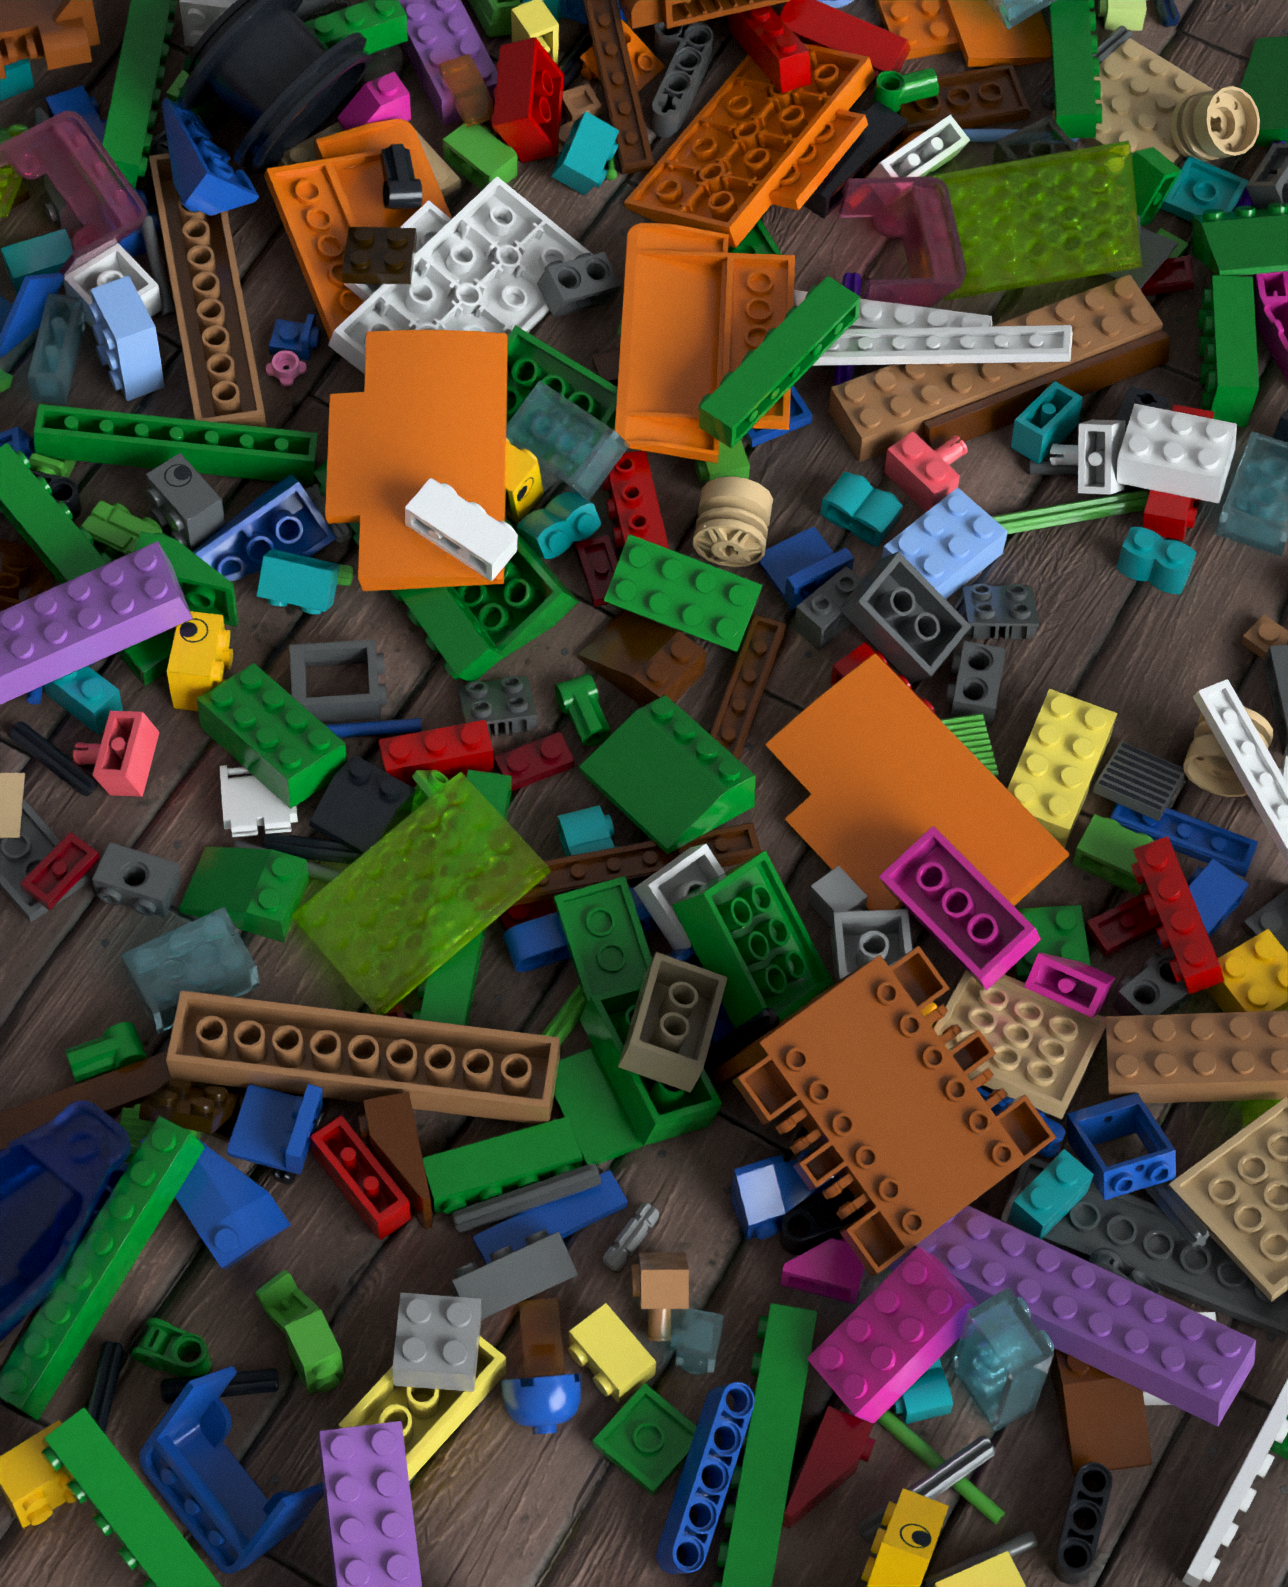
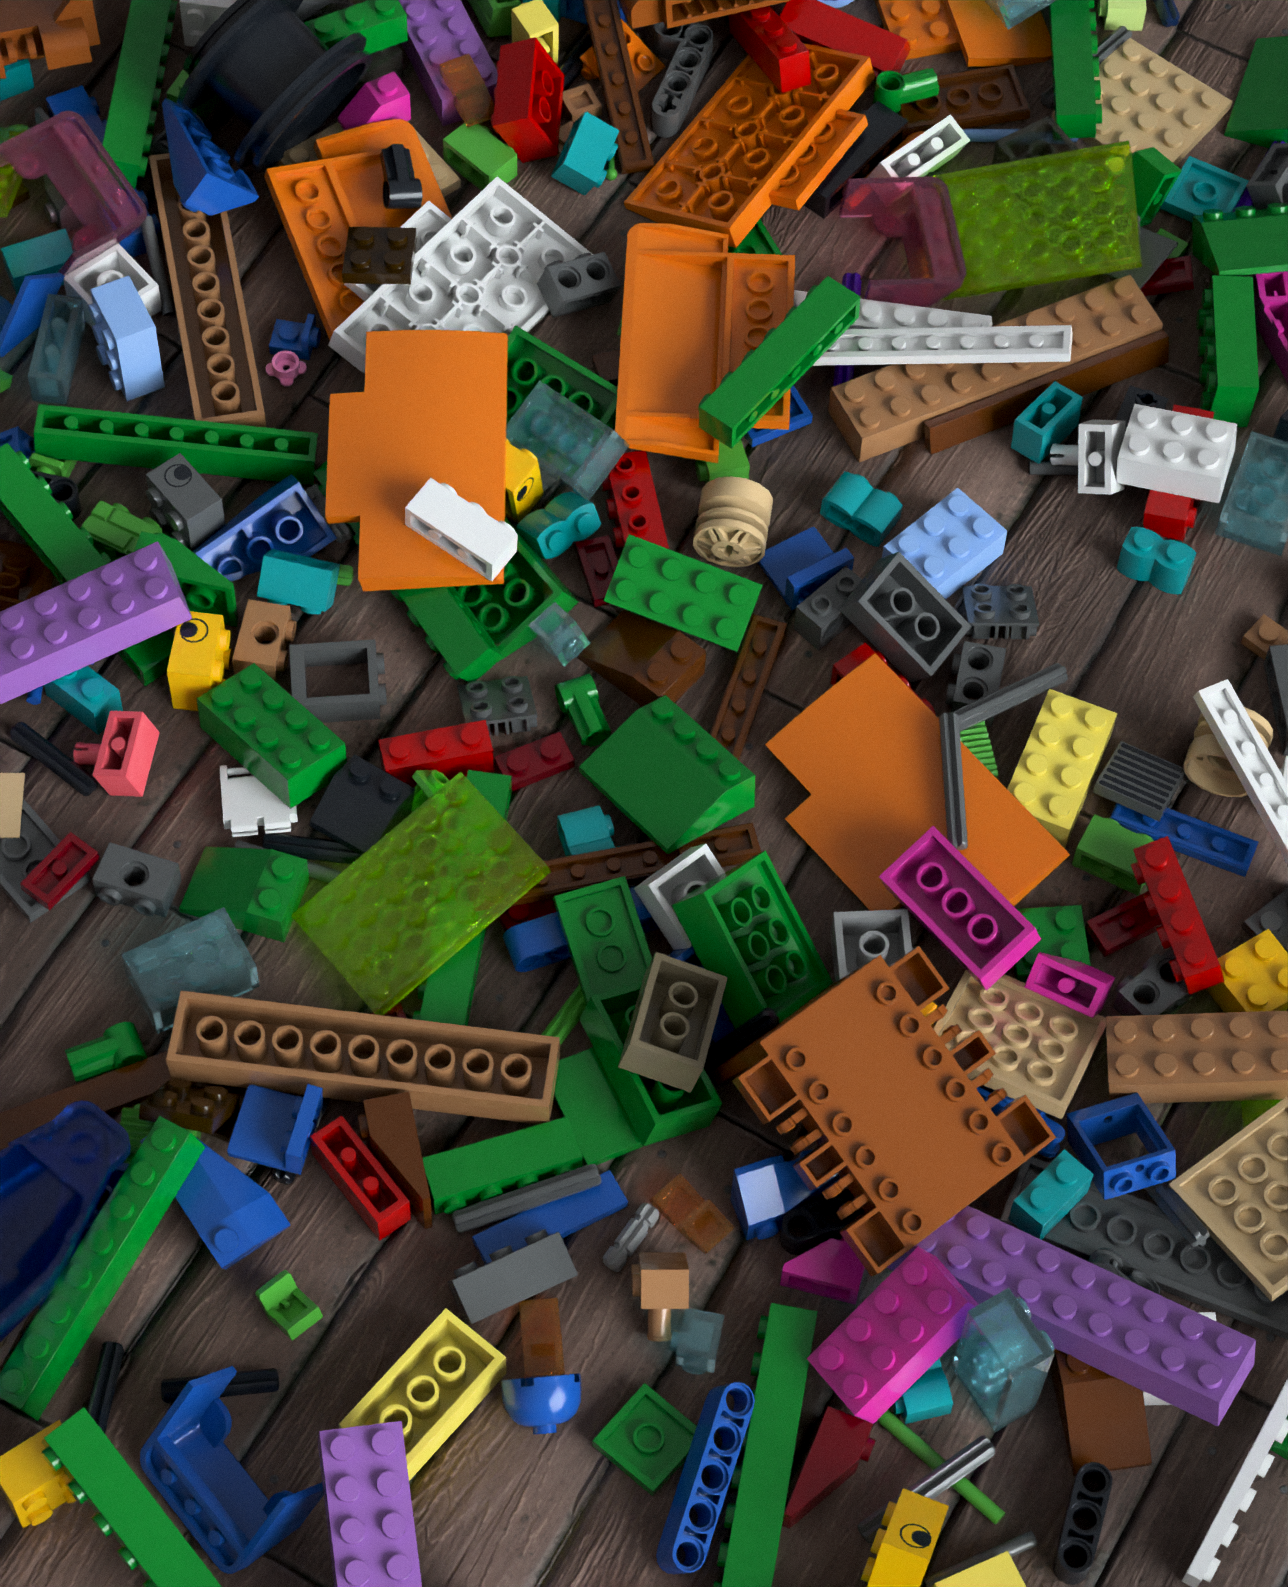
green piece [131,1317,212,1377] -> none
bright green brick [284,1309,345,1395] -> none
blue bar [325,718,421,738] -> none
light grey brick [392,1293,482,1392] -> none
light yellow brick [568,1303,656,1404] -> none
light grey brick [808,866,868,927] -> none
coral brick [884,431,967,512] -> none
bright green axle [991,490,1148,534] -> none
blue brick [1157,859,1249,948] -> none
tan wheel [1171,86,1260,162] -> none
none -> medium nougat brick [232,599,297,683]
none -> clear light blue brick [528,602,590,667]
none -> clear orange slope [650,1173,735,1254]
none -> dark grey axle [939,712,968,850]
none -> dark grey axle [953,663,1068,732]

